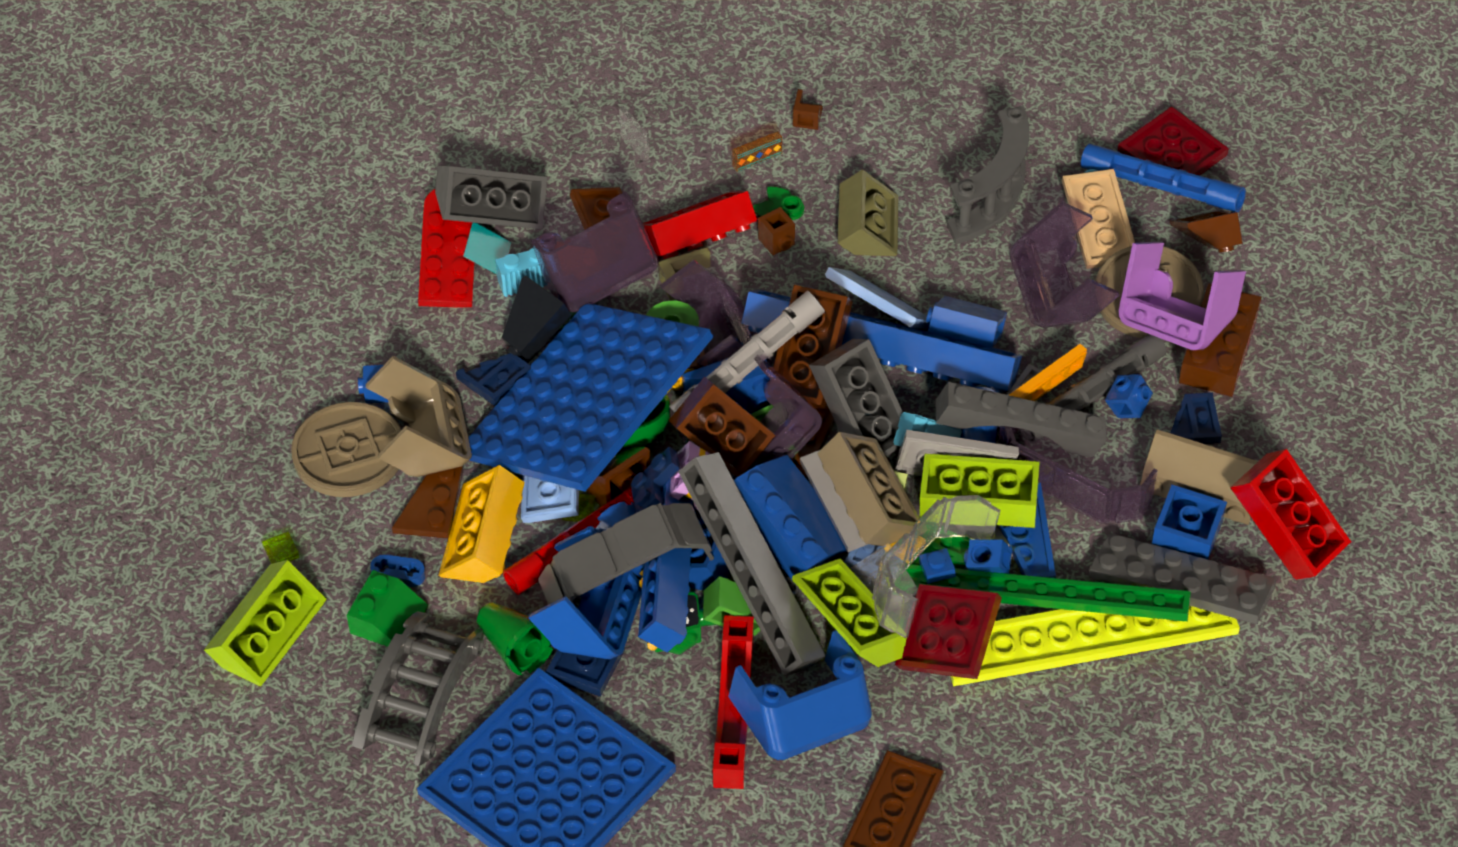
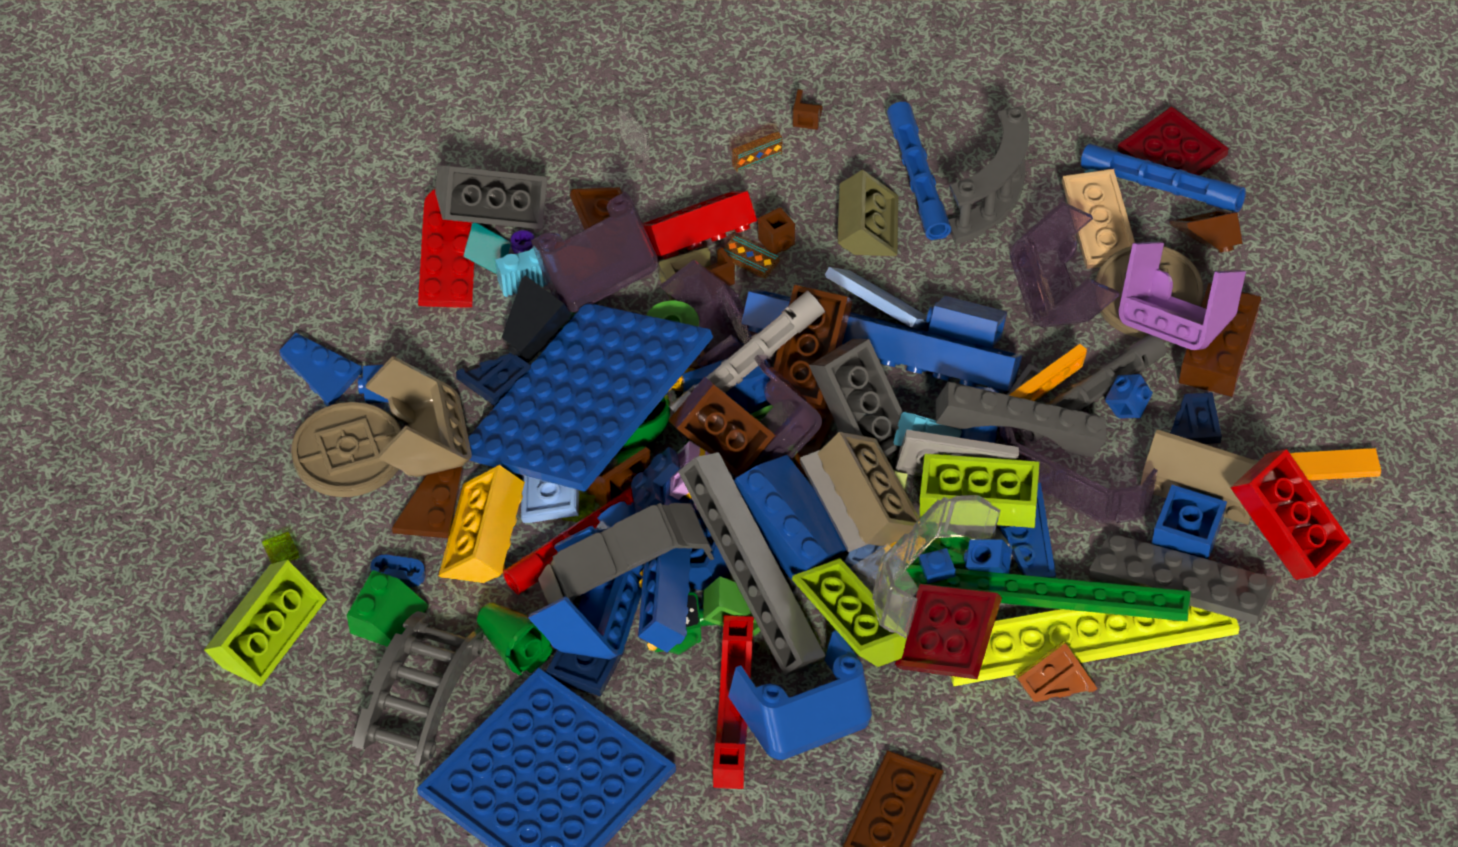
green plate [753,187,805,220] -> none
none -> blue wing [279,333,362,406]
none -> dark purple bush [511,230,535,254]
none -> reddish brown panel [699,248,735,294]
none -> clear orange tile [723,235,780,279]
none -> blue piece [887,102,951,240]
none -> dark orange wing [1015,641,1098,702]
none -> light orange tile [1264,448,1381,480]

